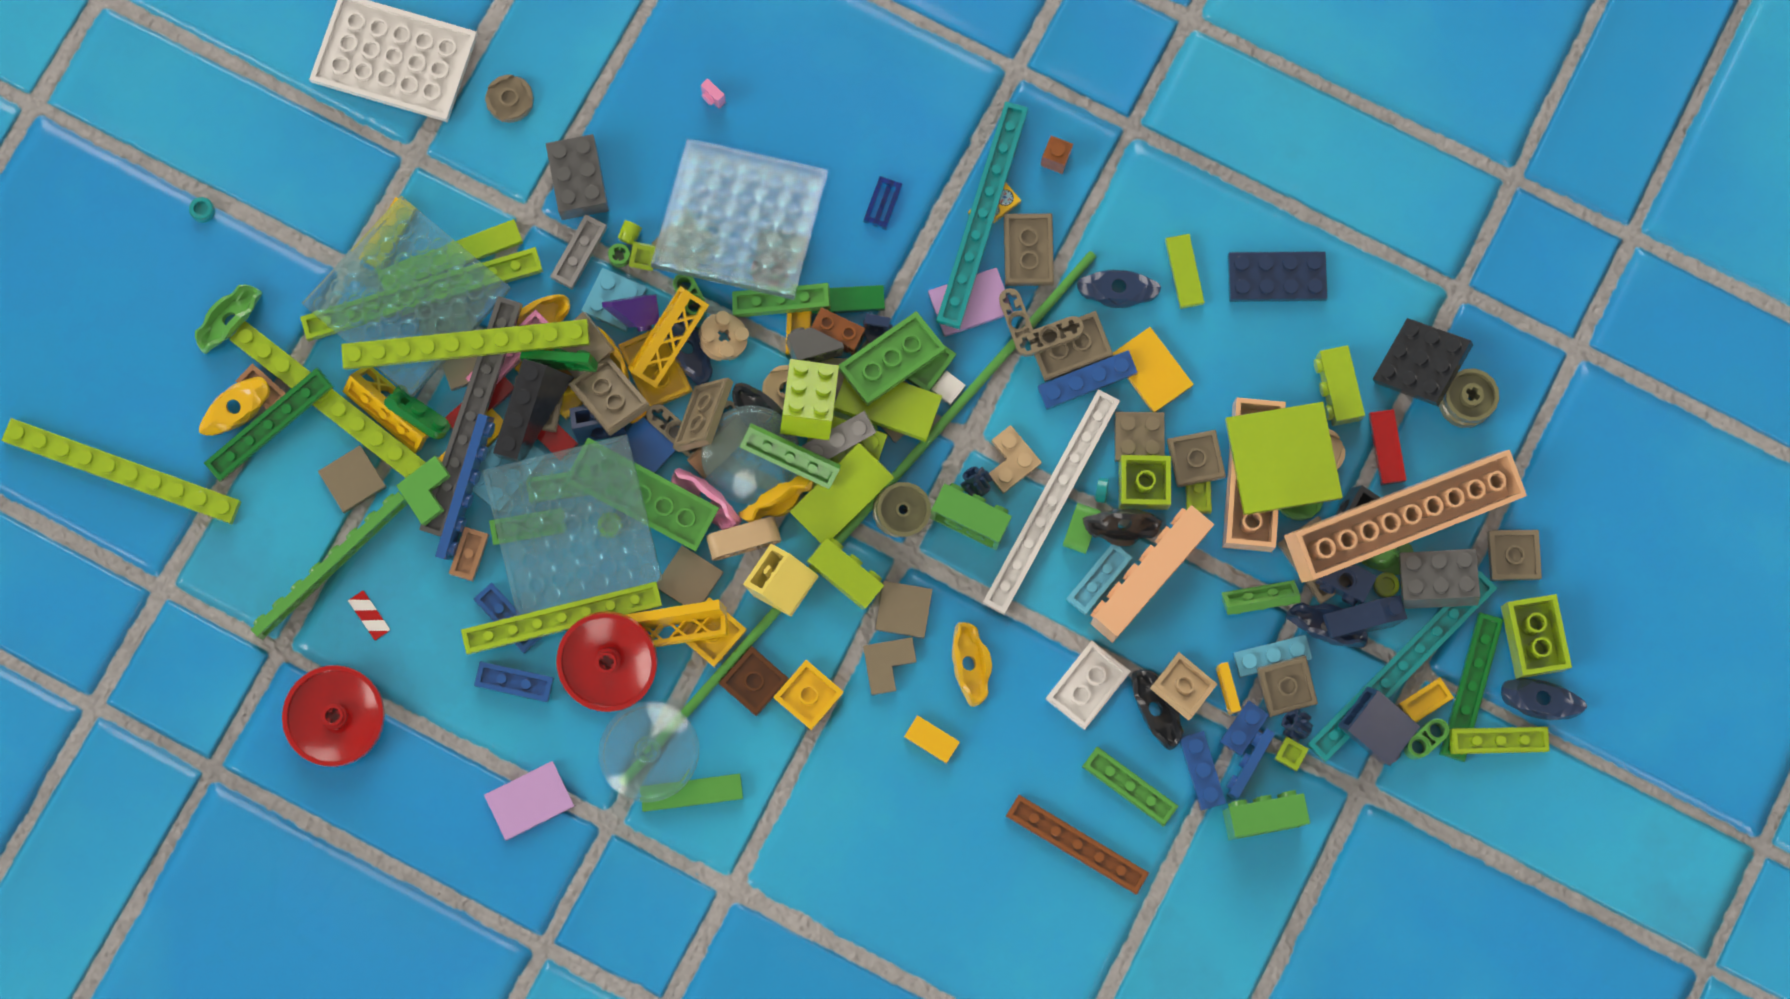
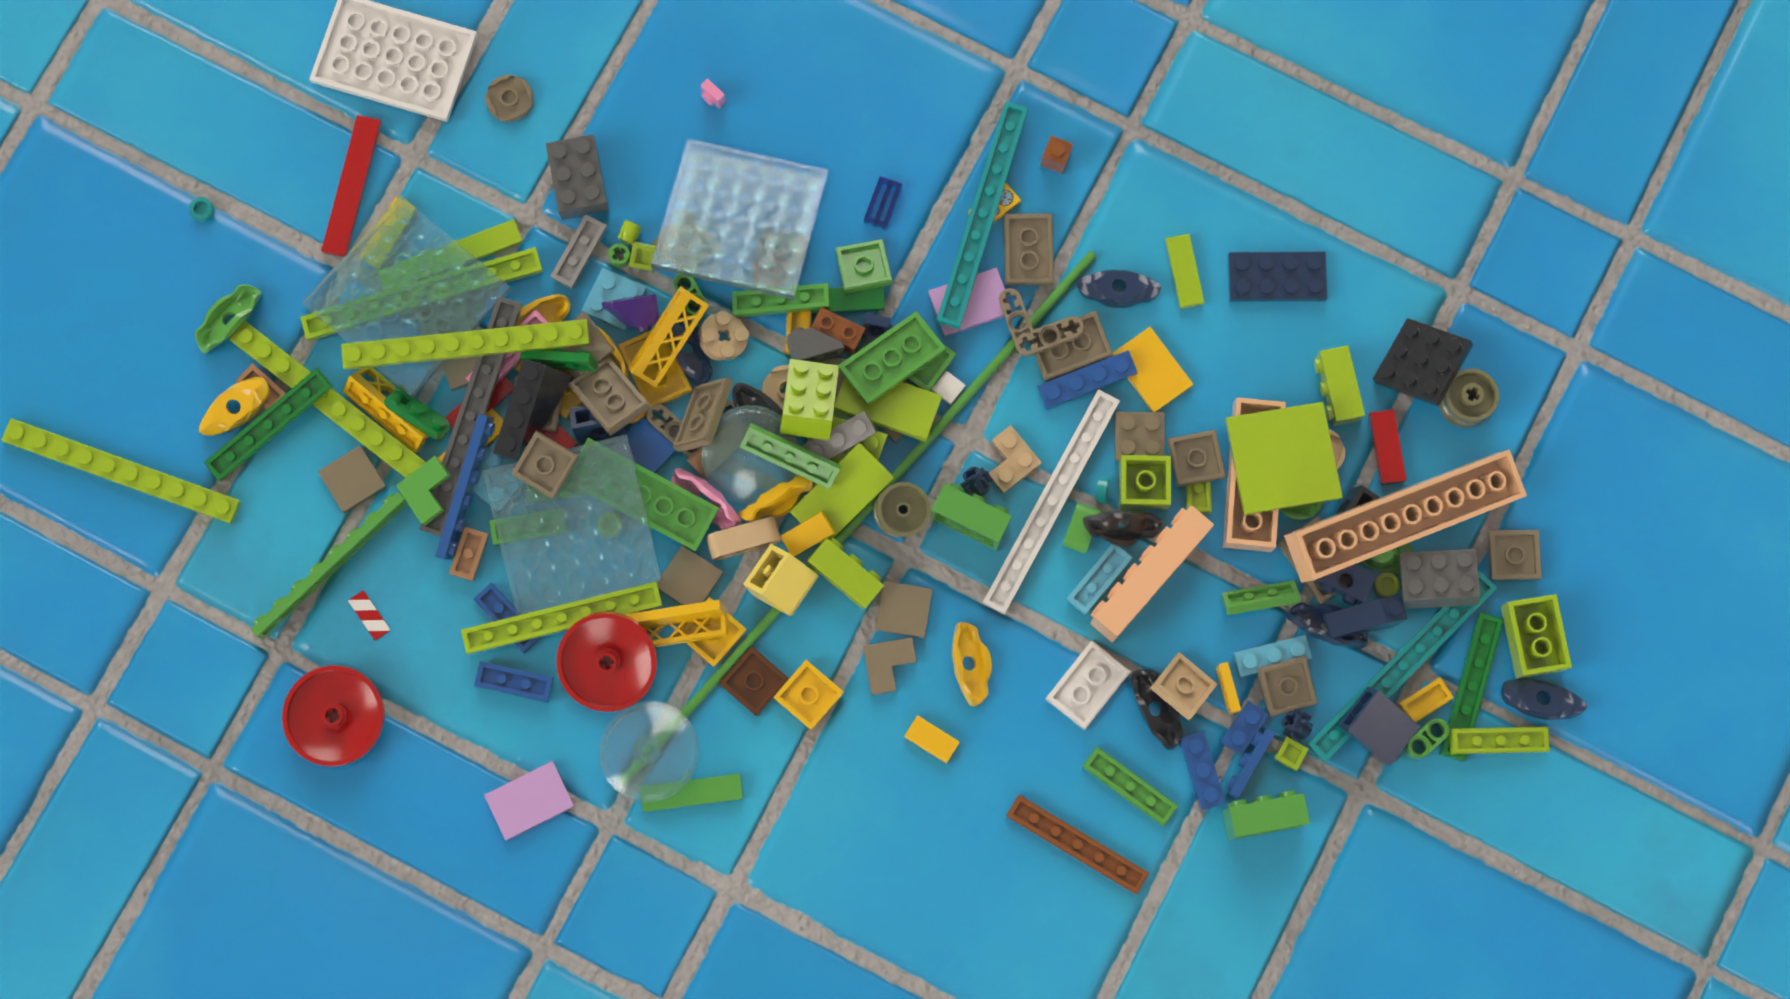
none -> red tile [321,115,382,258]
none -> dark tan tile [511,431,580,499]
none -> yellow tile [780,511,835,556]
none -> bright green tile [835,239,893,294]

